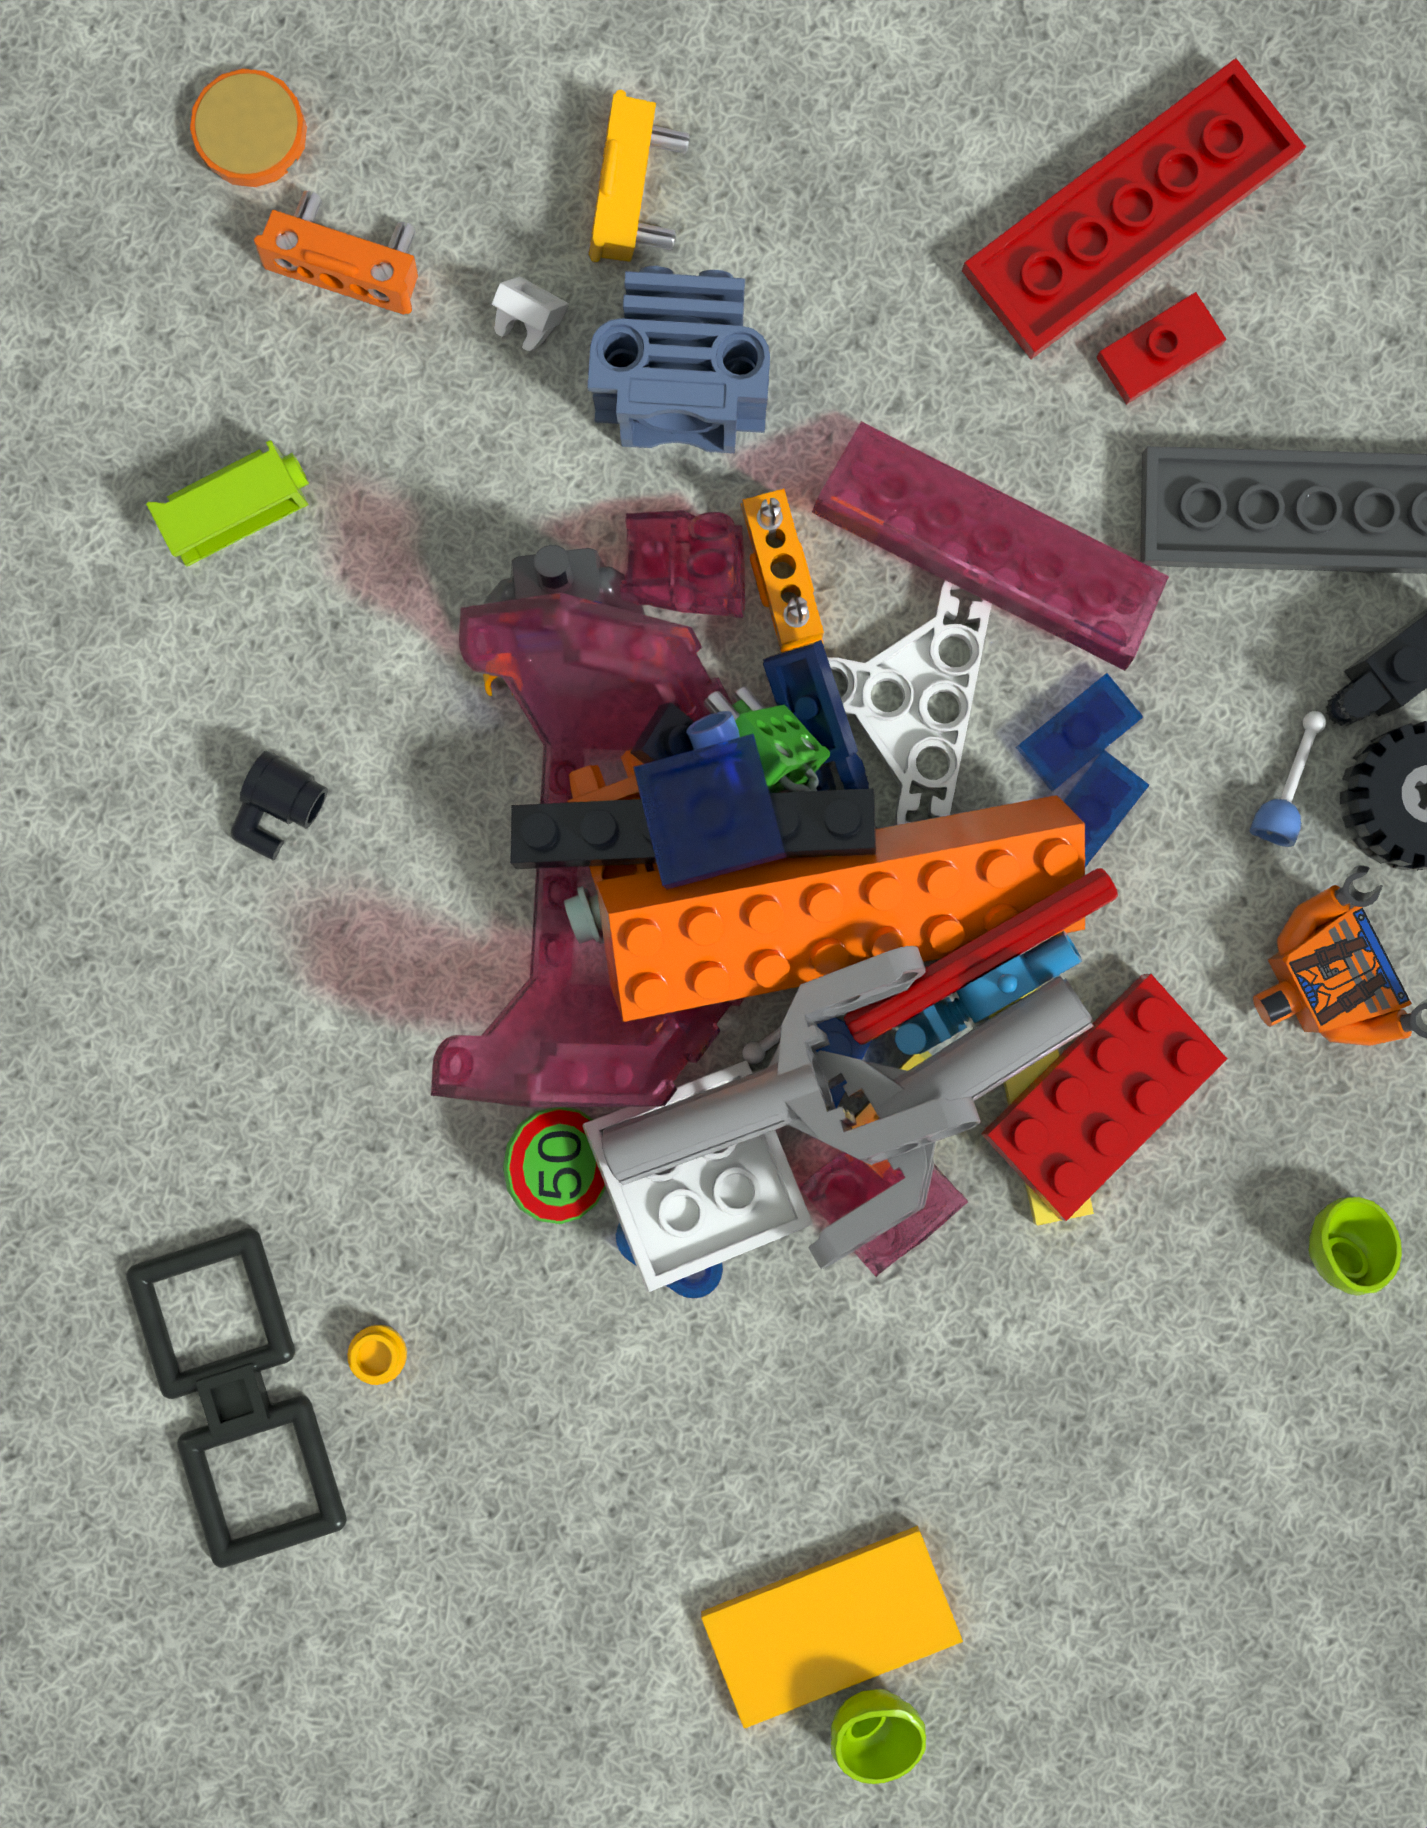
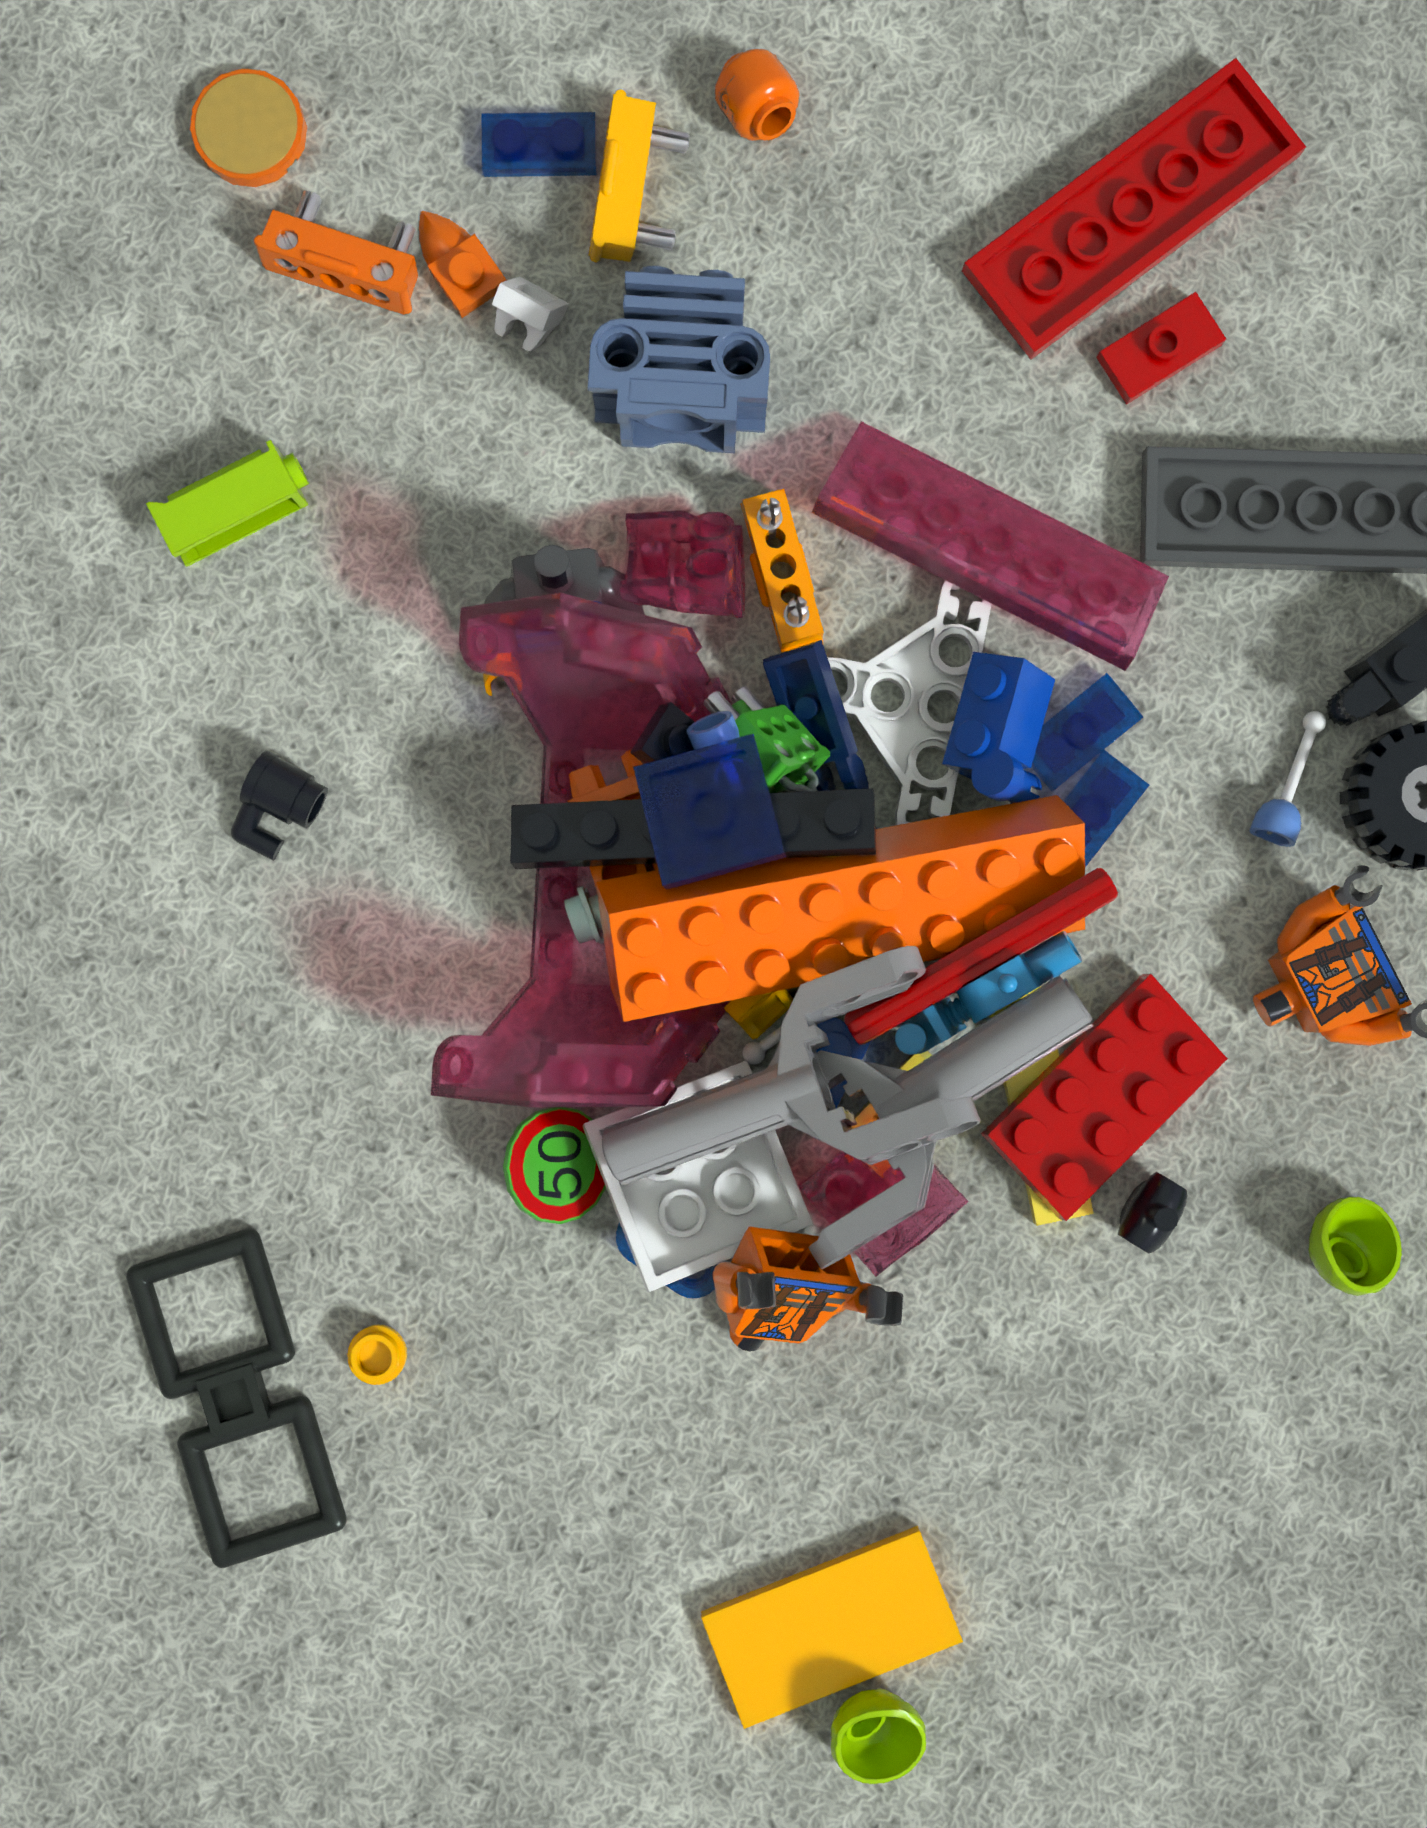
none -> orange plate [419,211,507,318]
none -> clear blue plate [481,112,597,177]
none -> torso [713,1226,903,1352]
none -> orange head [715,49,799,141]
none -> yellow tile [724,989,793,1040]
none -> blue hinge [942,652,1056,804]
none -> black piece [1118,1172,1188,1254]

